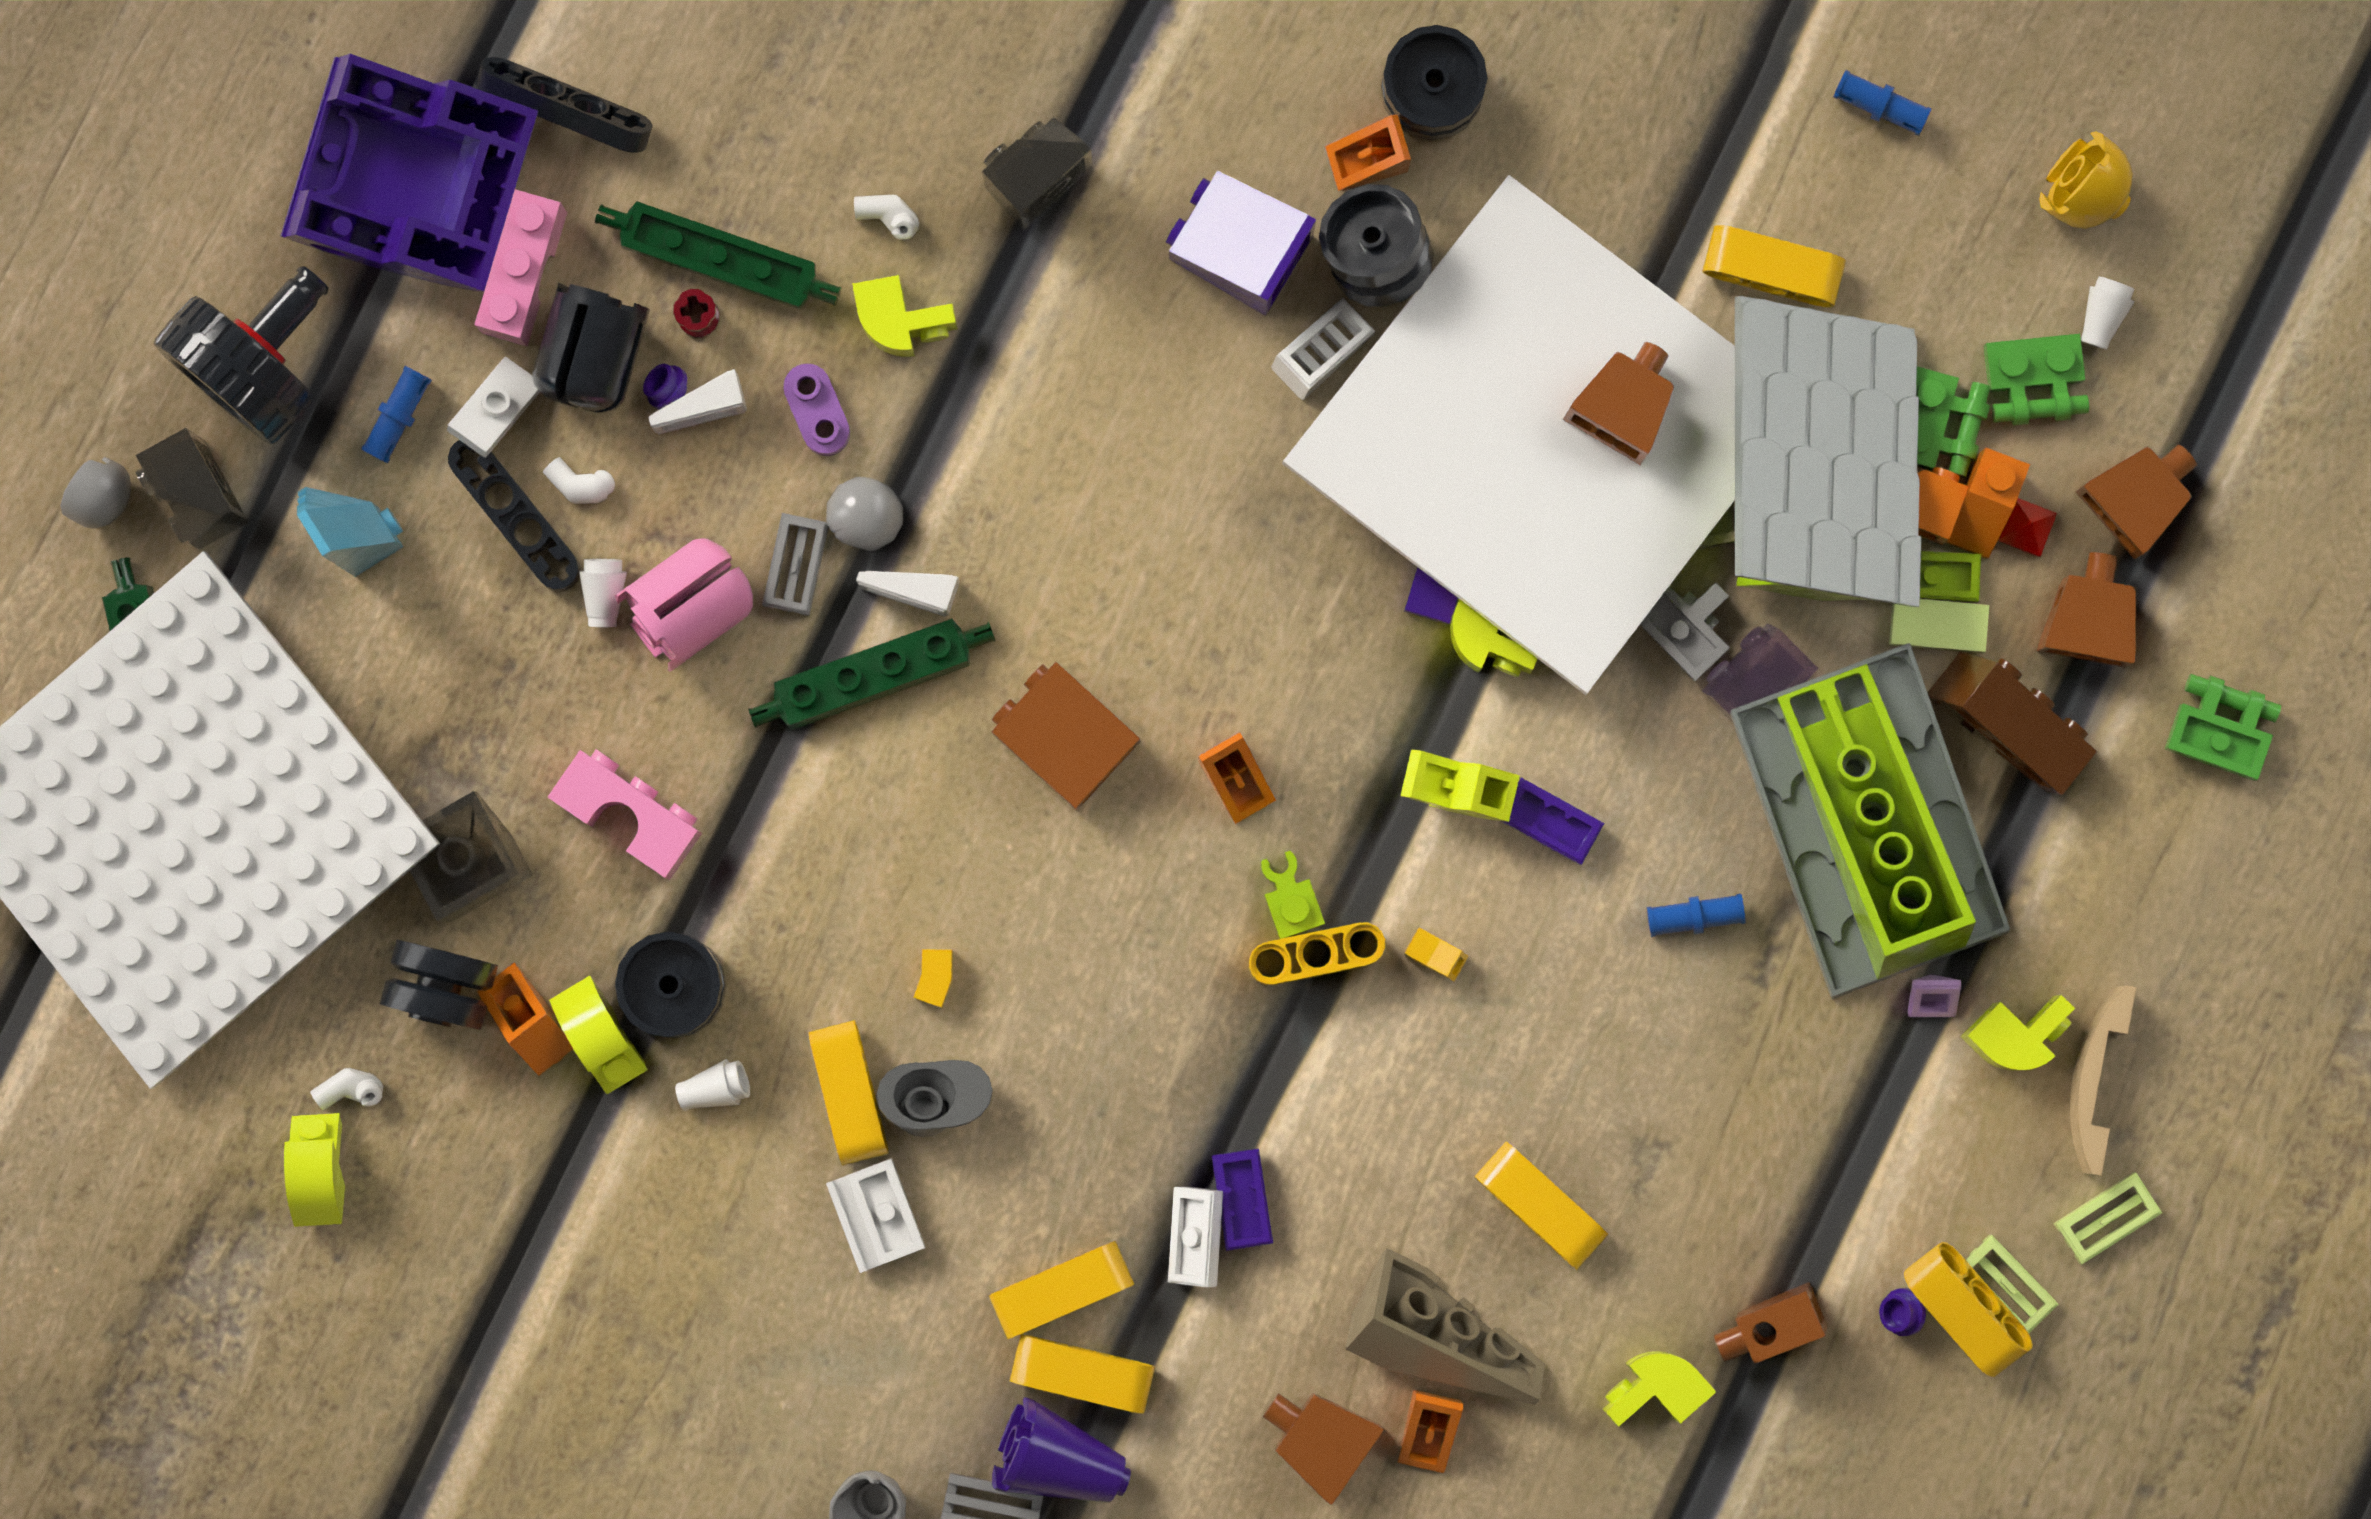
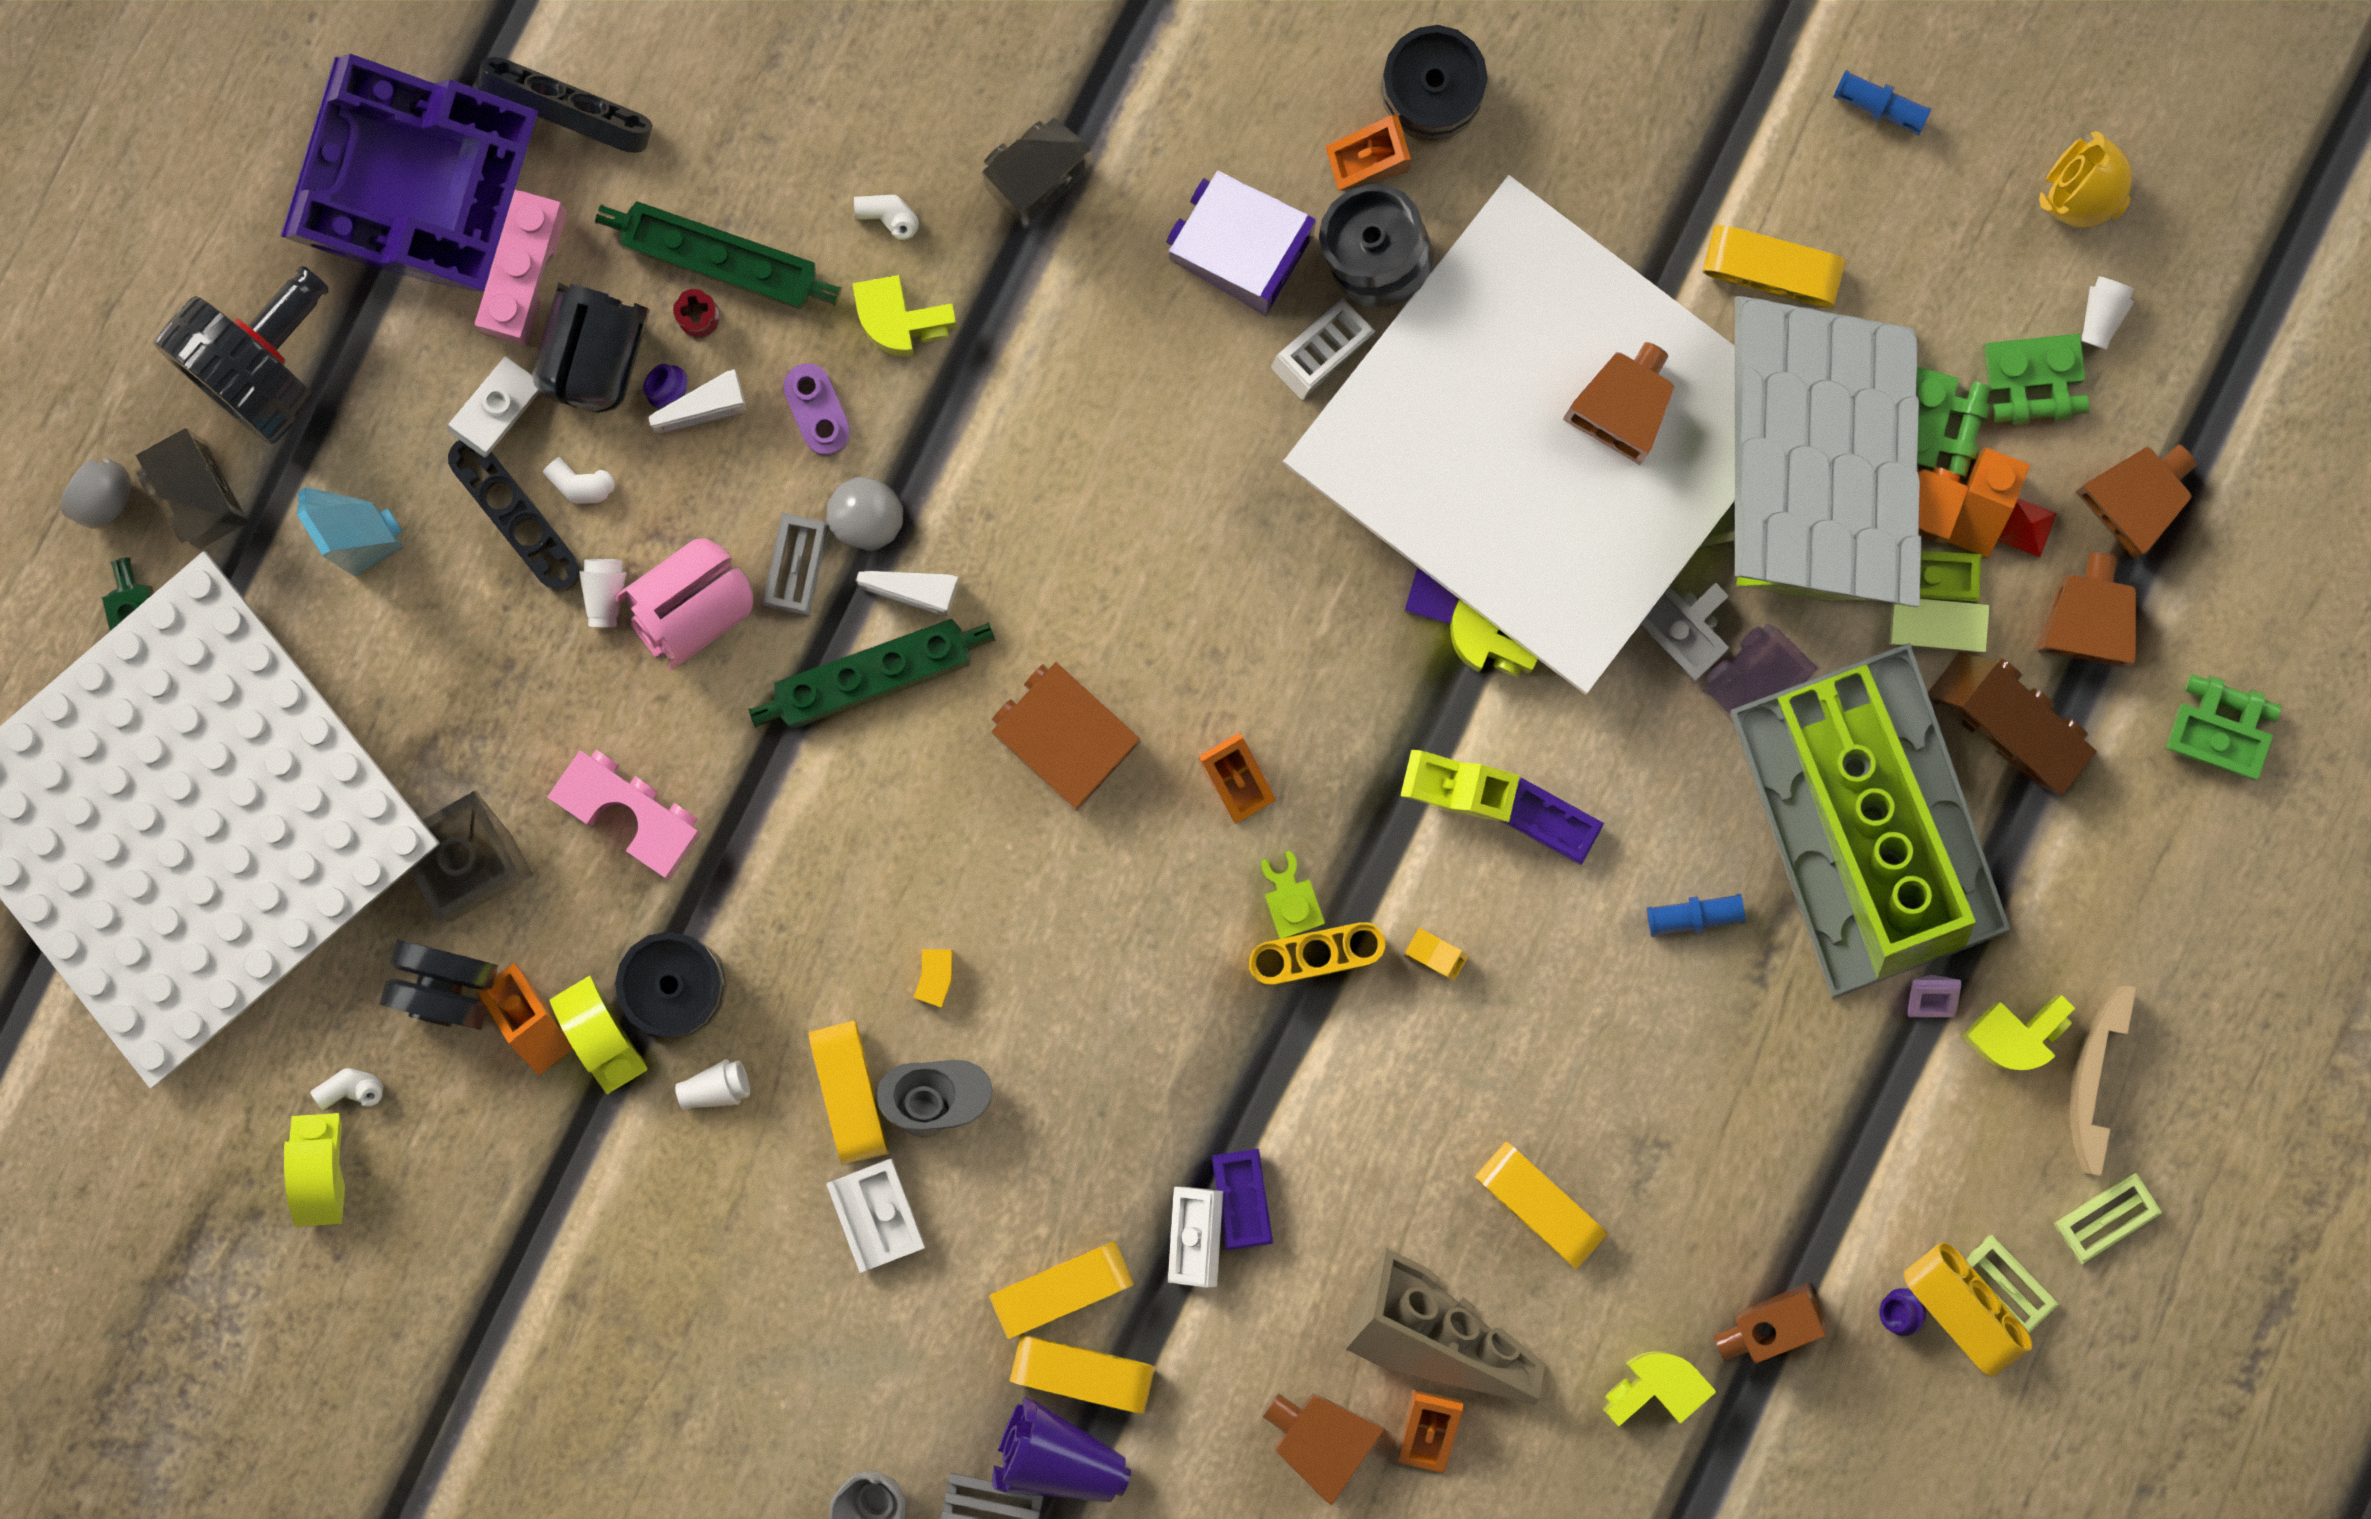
blue pin [361,366,432,463] -> none

